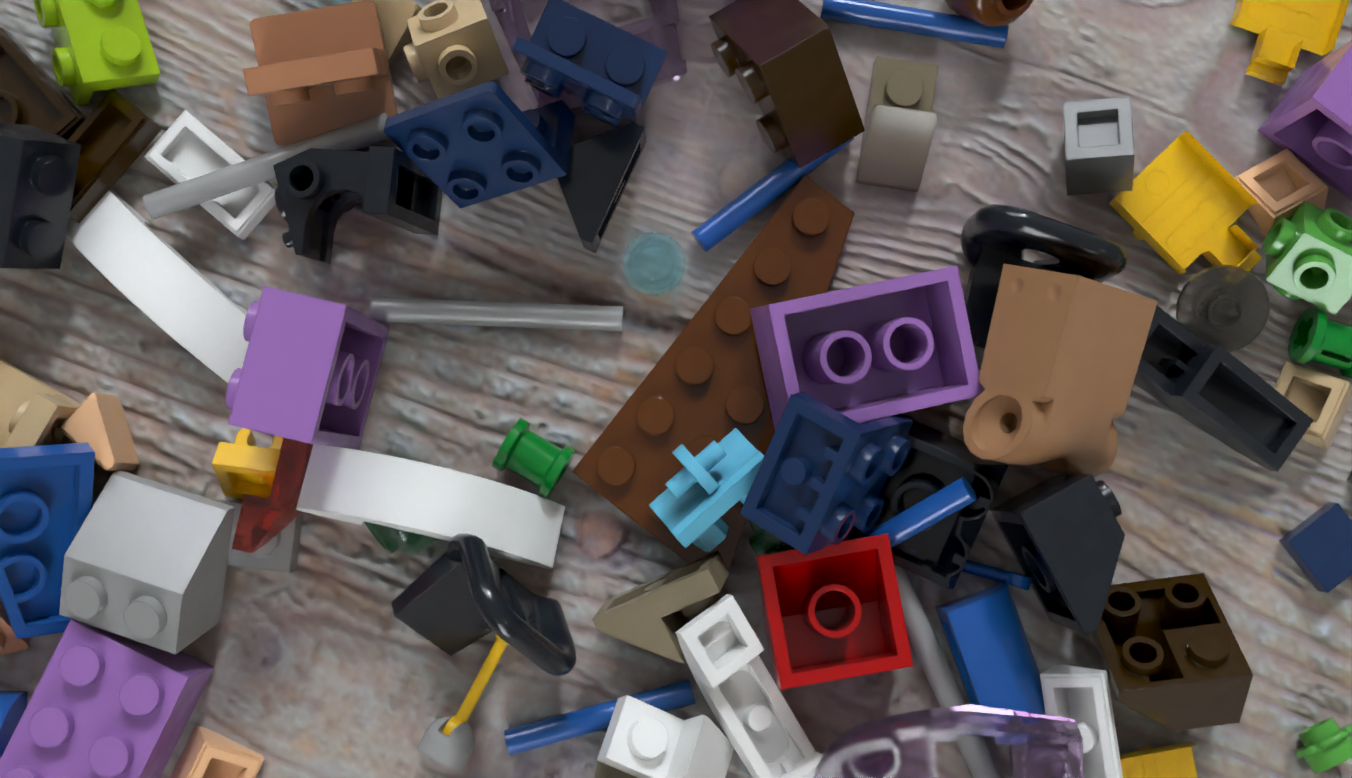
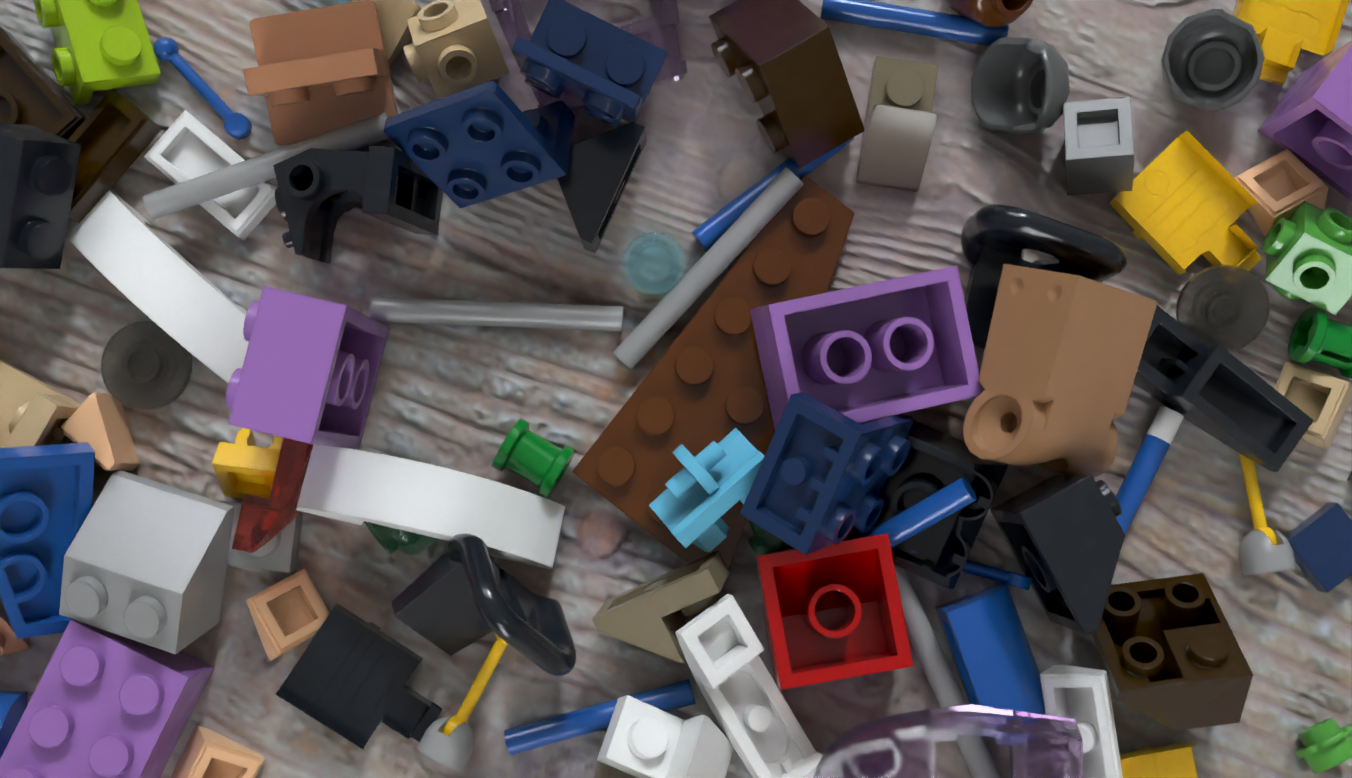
none -> clear smoke piece [101,321,192,410]
none -> blue hinge [154,37,252,139]
none -> light nougat slope [246,568,330,661]
none -> black piece [275,603,443,749]
none -> light grey bar [613,167,804,369]
none -> dark grey hair [971,37,1070,136]
none -> blue bar [1115,406,1184,538]
none -> dark grey hair [1161,9,1265,112]
none -> light grey hinge [1239,453,1297,576]

